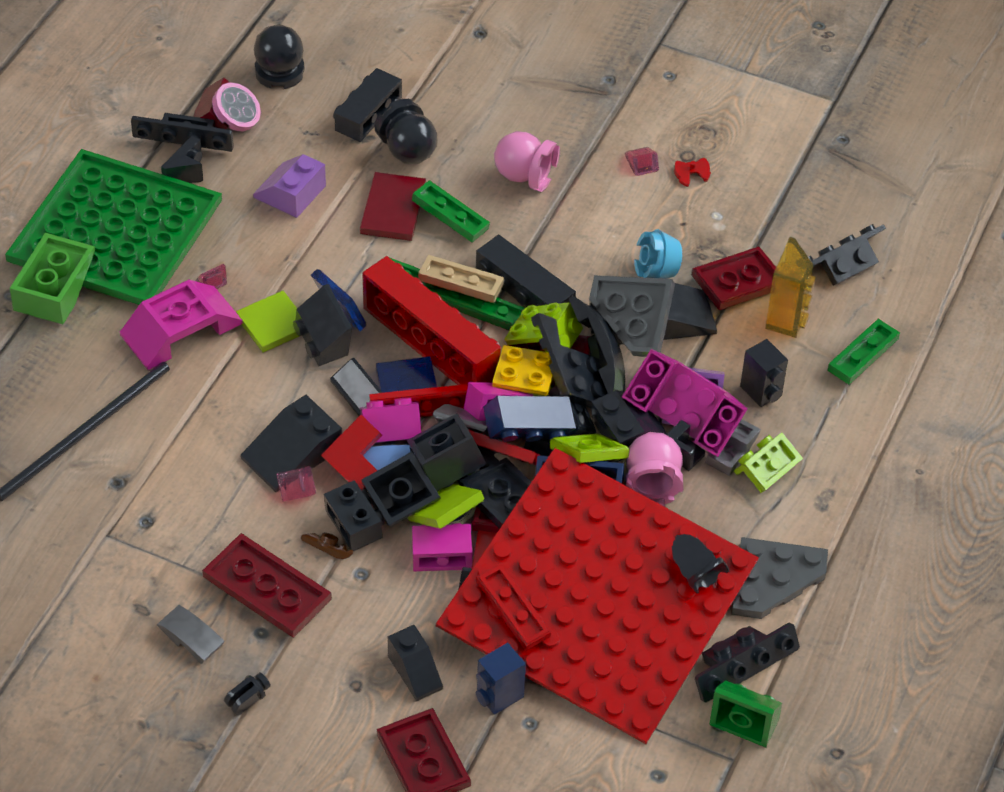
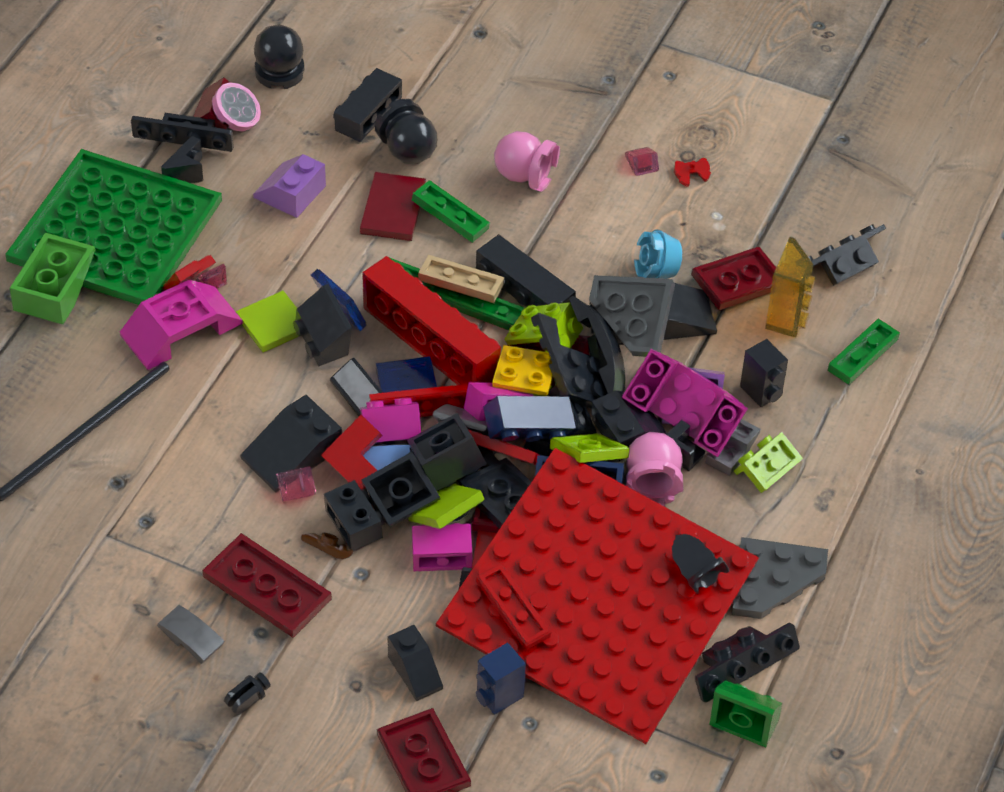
none -> red tile [163,255,216,292]

